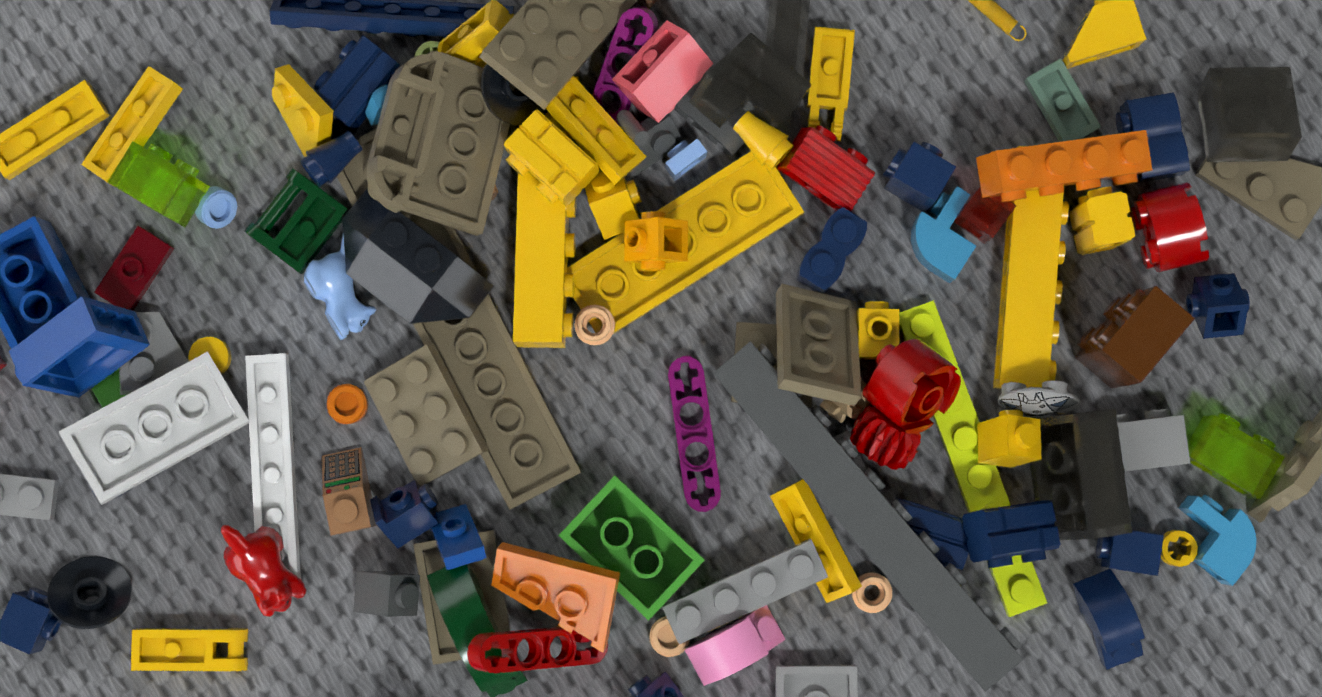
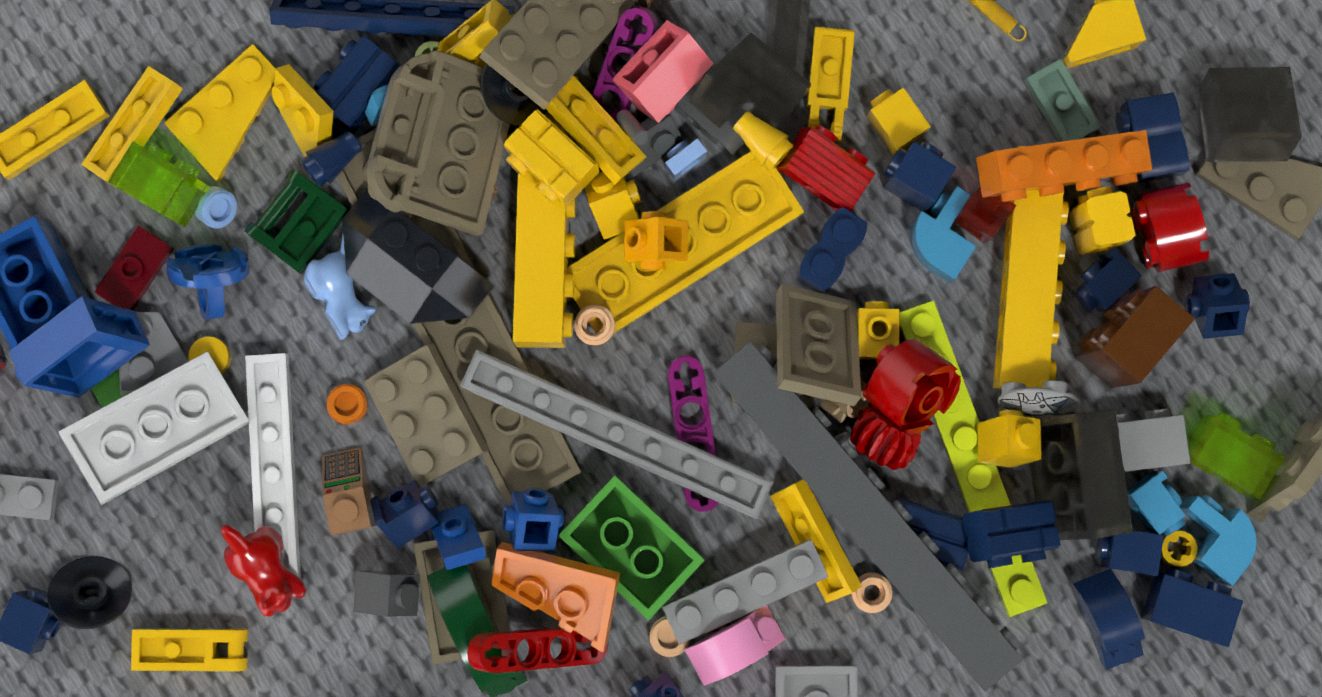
none -> yellow wing [164,44,275,183]
none -> blue tile [166,244,250,320]
none -> light grey tile [460,350,773,519]
none -> blue brick [502,488,564,552]
none -> yellow brick [866,87,931,155]
none -> dark blue brick [1074,247,1142,312]
none -> dark azure brick [1121,471,1186,536]
none -> dark blue brick [1141,568,1243,648]

